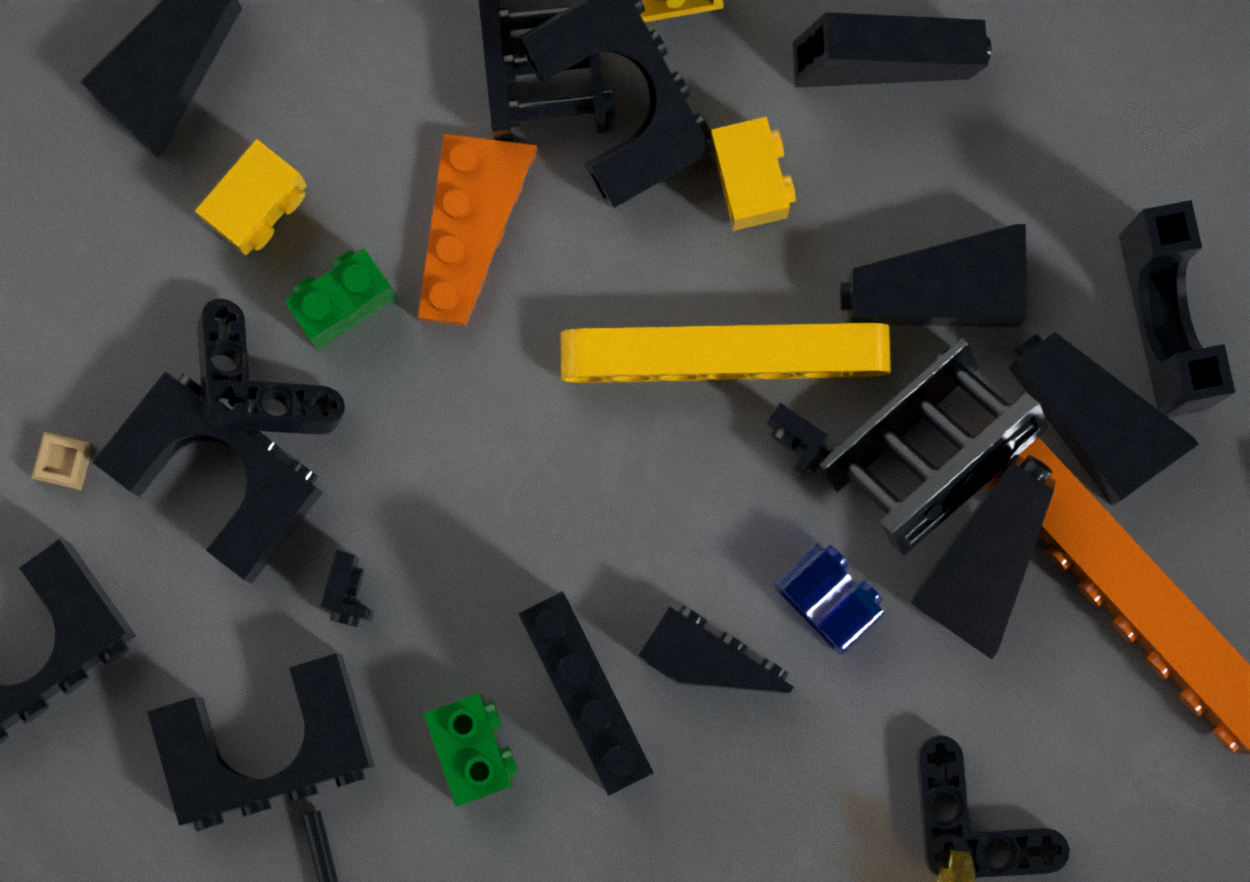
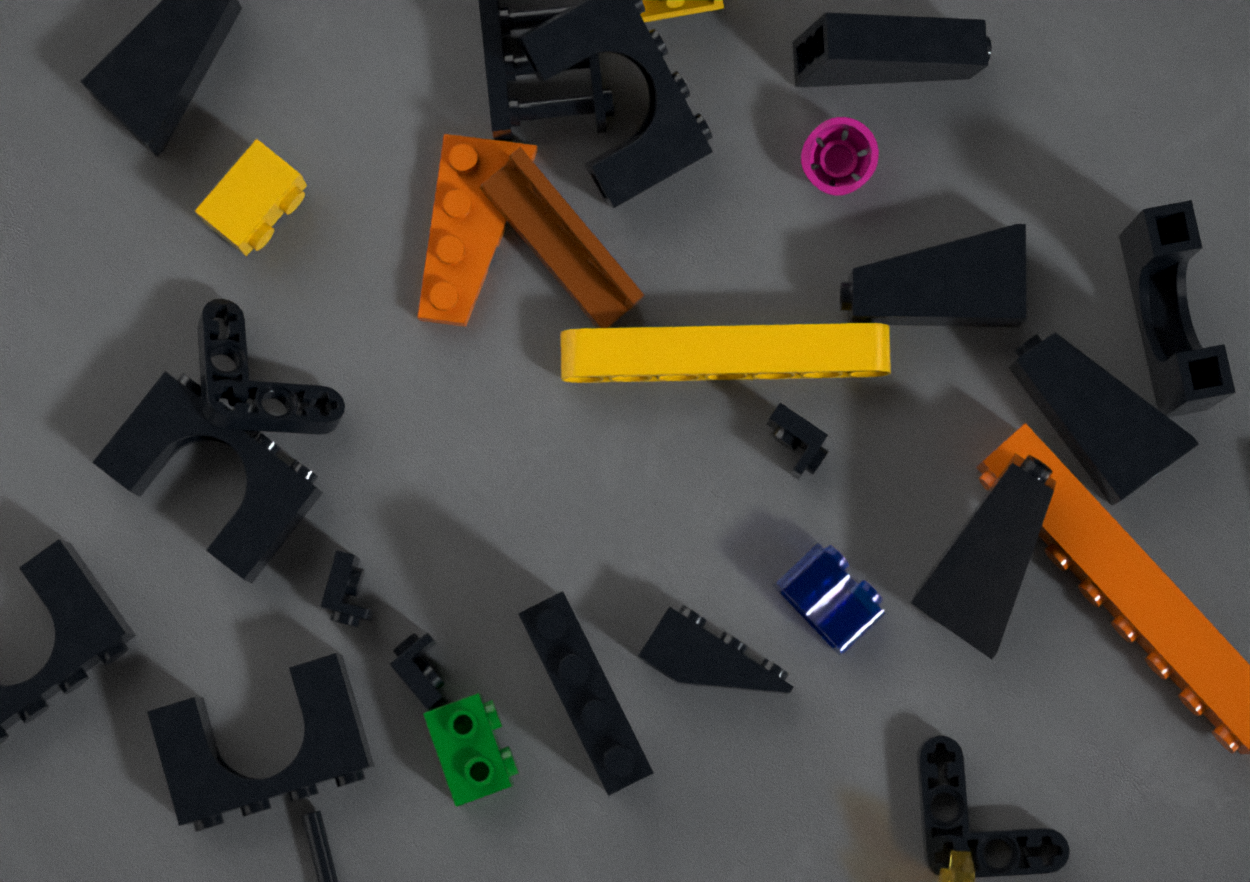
tan tile [31,432,93,491] -> none
green brick [284,248,397,350] -> none
yellow brick [710,116,796,231] -> none
black fence [819,338,1049,556] -> none
none -> black bracket [390,633,446,711]
none -> dark orange fence [480,147,644,328]
none -> dark pink helmet [801,117,879,196]

